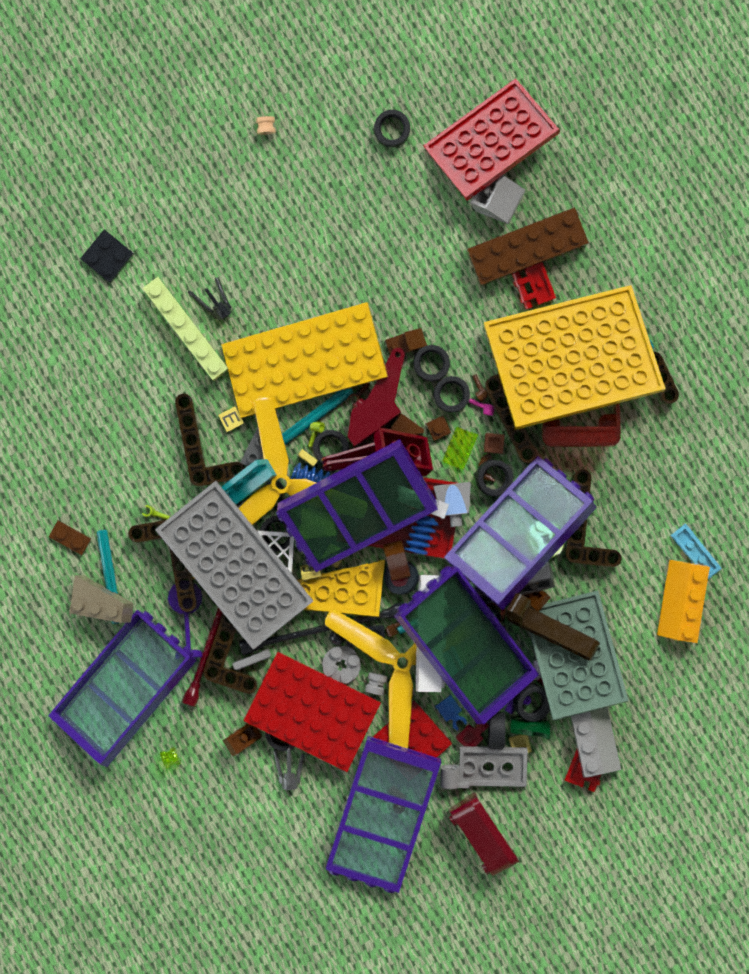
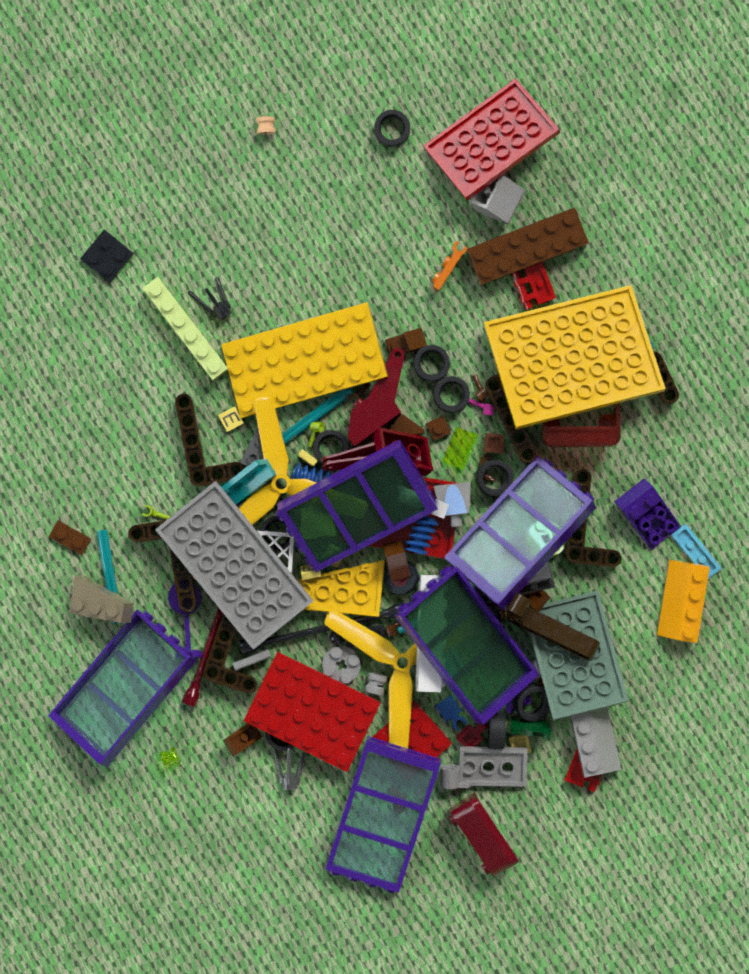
none -> orange plate [431,241,467,292]
none -> dark purple slope [614,478,681,550]

